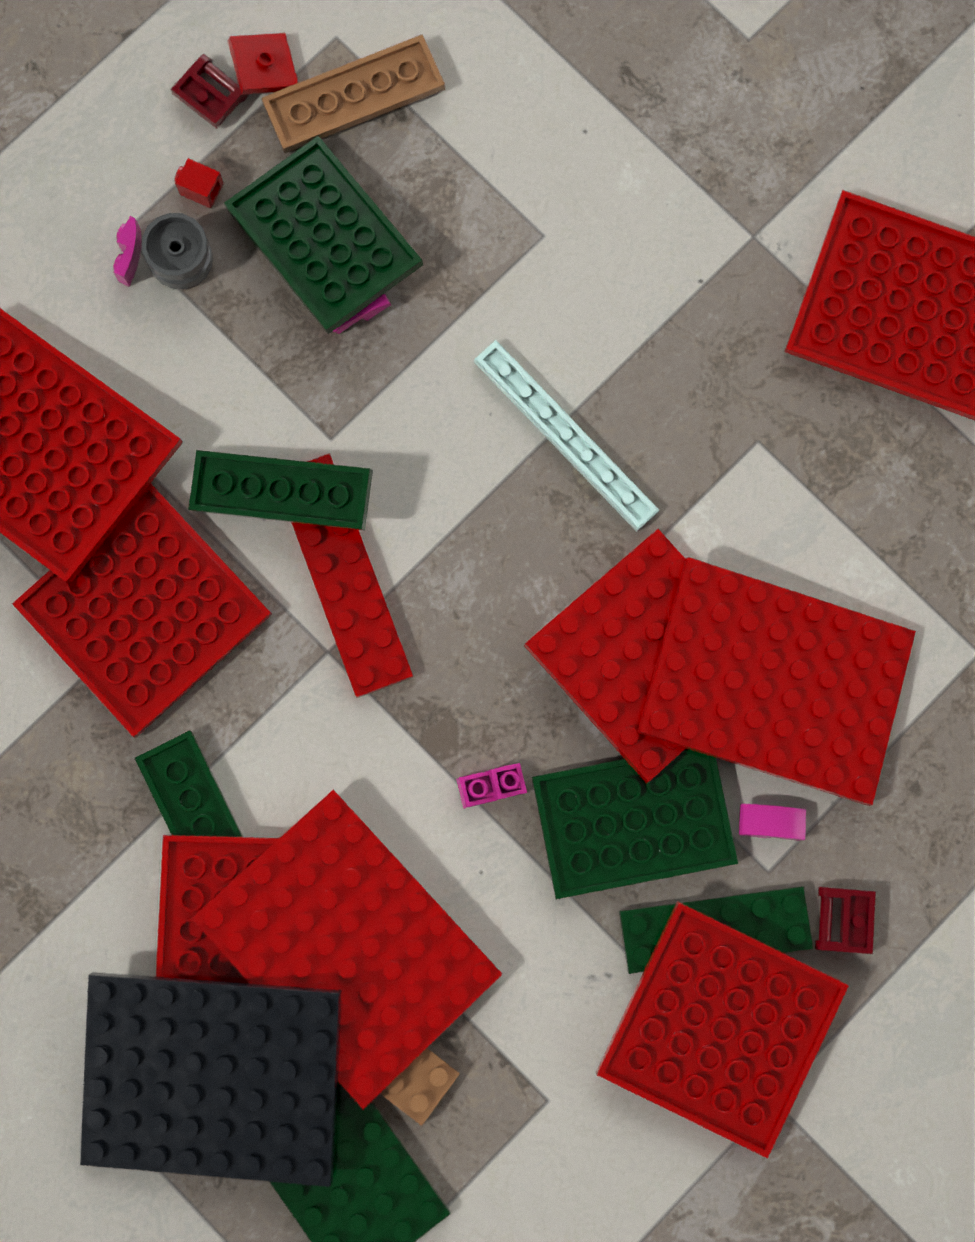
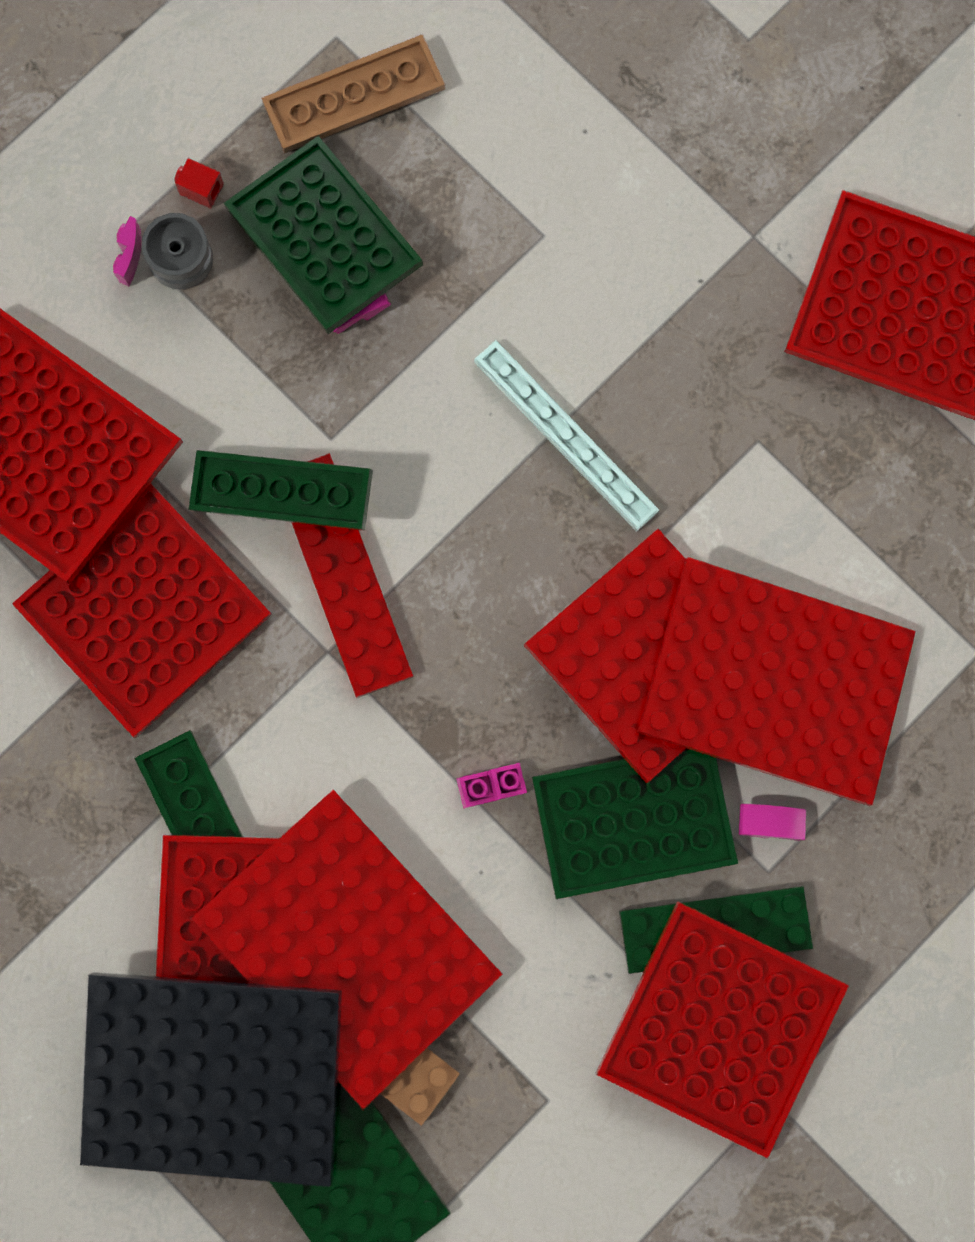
dark red plate [171,54,249,129] -> none
red plate [228,33,298,95] -> none
dark red plate [815,887,876,954] -> none

